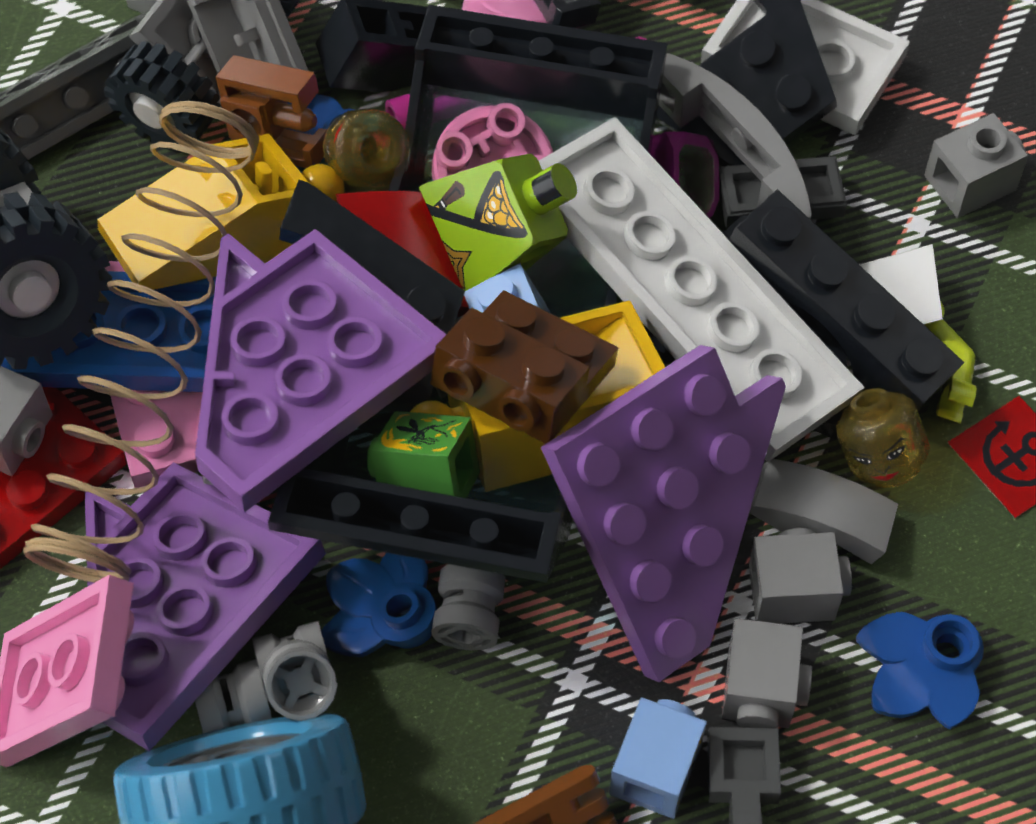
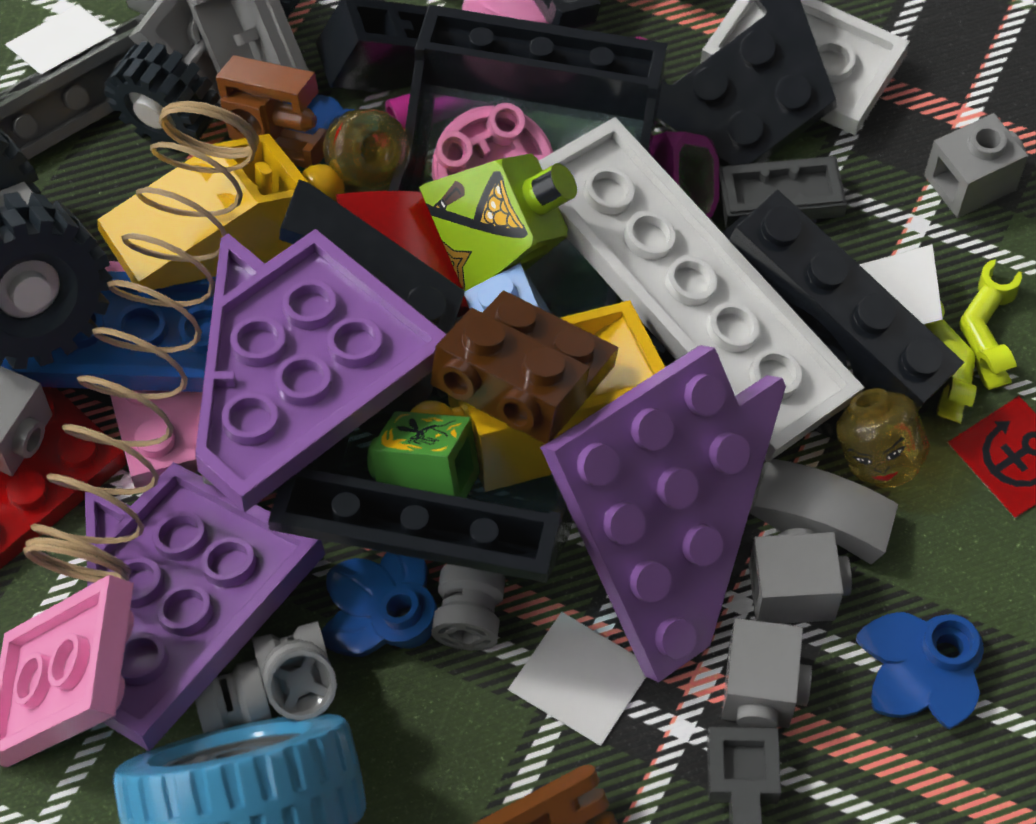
light blue brick [609,697,707,819] -> none
light grey slope [659,53,812,220] -> none
none -> white sticker [5,4,116,75]
none -> white sticker [508,612,646,746]
none -> neon yellow arm [959,259,1022,390]

